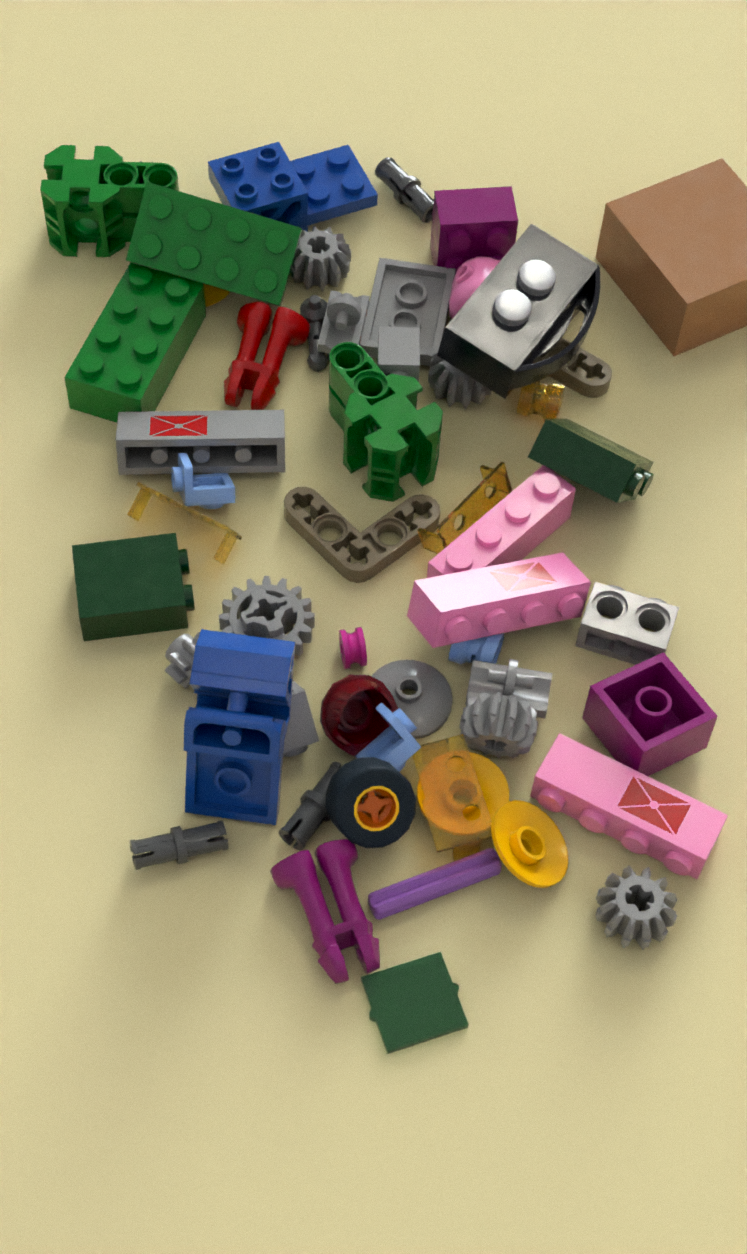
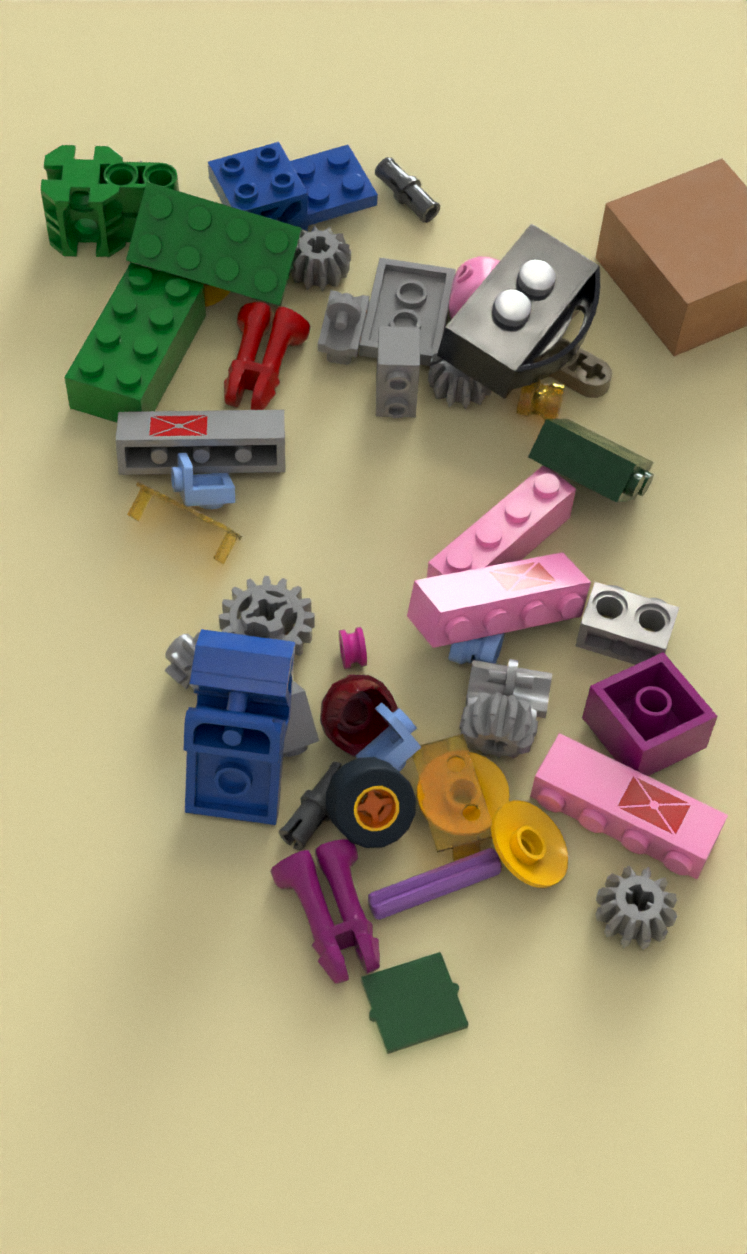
dark green brick [72,533,195,641] -> none
dark grey pin [129,820,228,870] -> none
dark tan beam [284,487,440,583] -> none
dark grey piece [300,295,328,372] -> none
green connector [329,342,443,502] -> none
light grey dish [372,660,452,739] -> none
clear yellow piece [417,462,513,554] -> none
magenta brick [430,186,518,274] -> none

